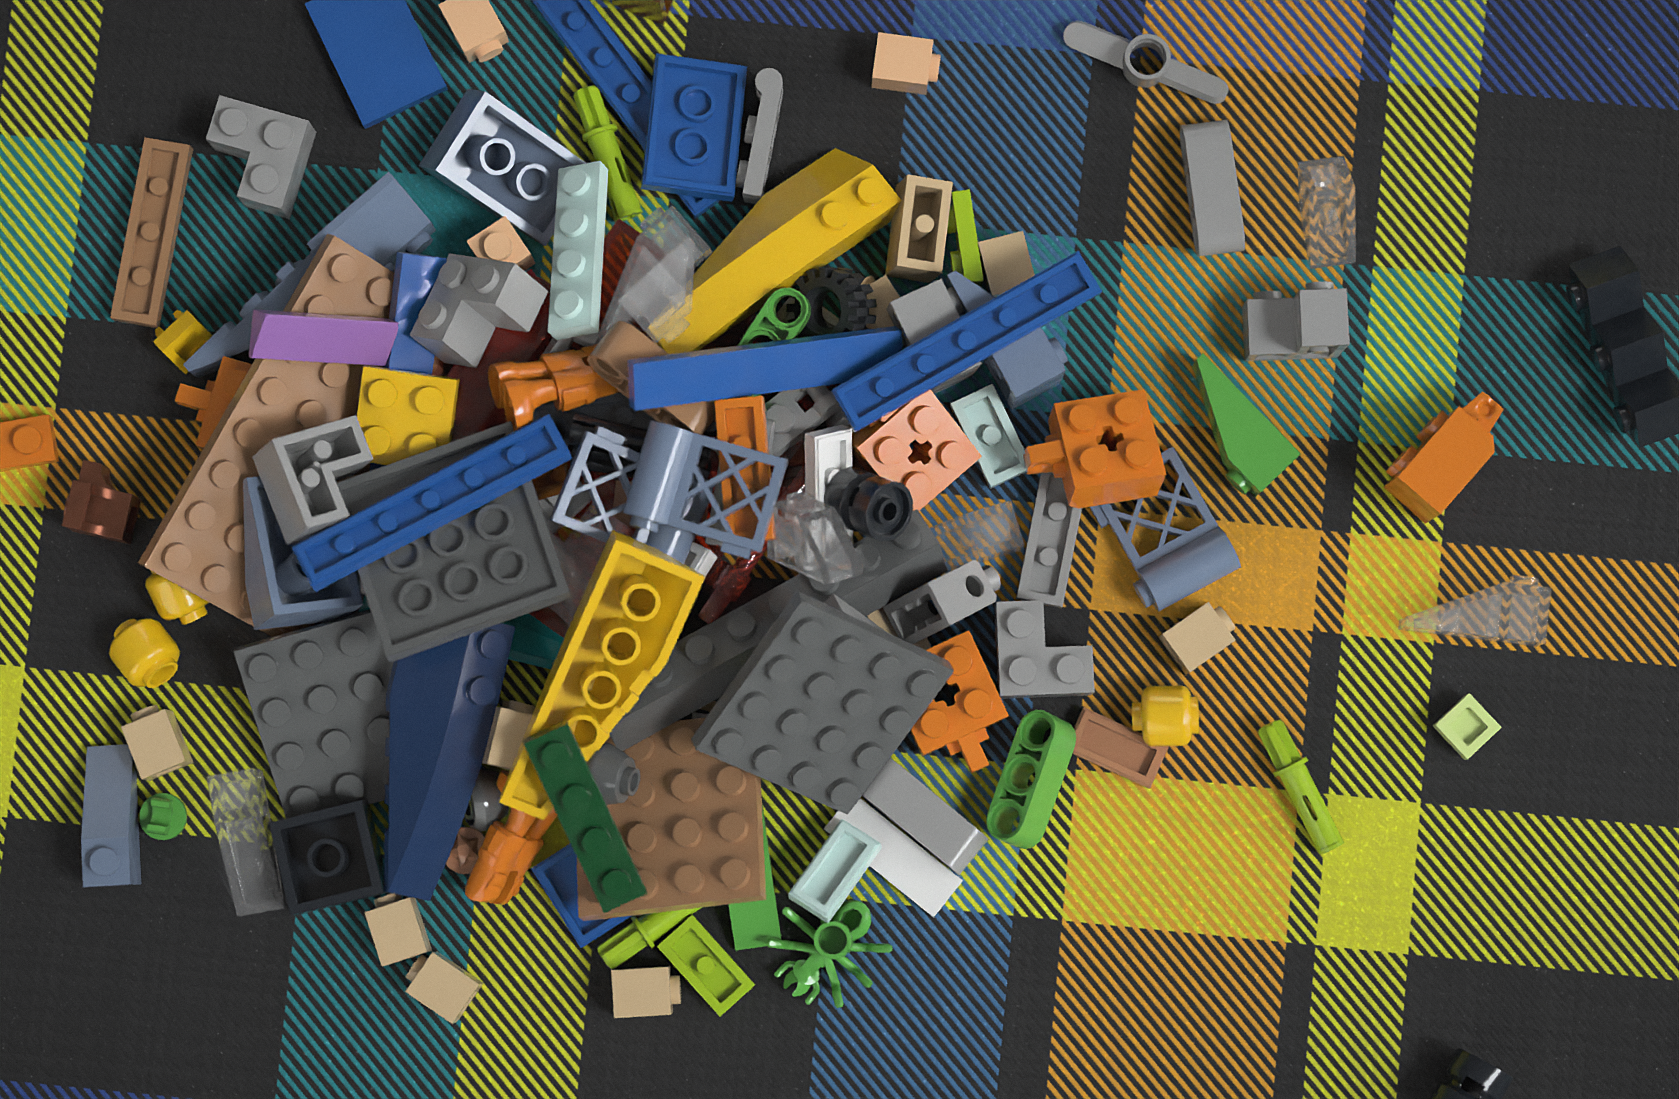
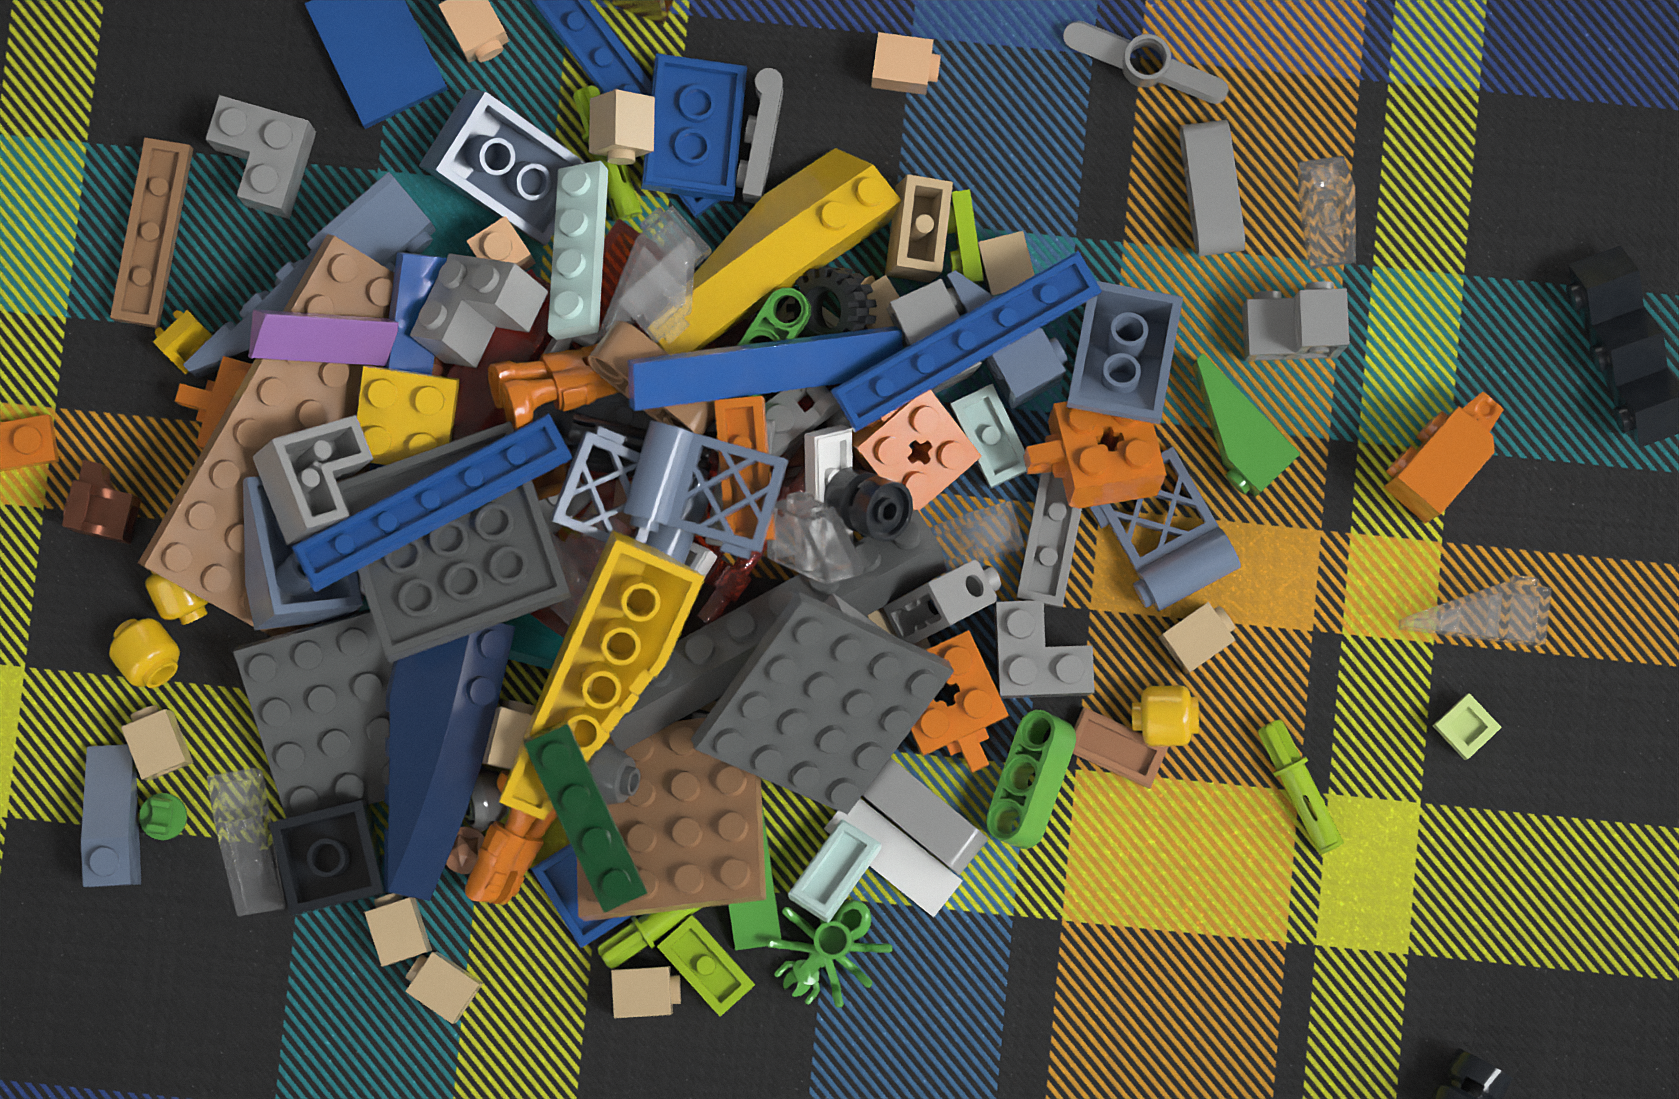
none -> tan brick [589,89,655,165]
none -> sand blue slope [1067,281,1183,424]

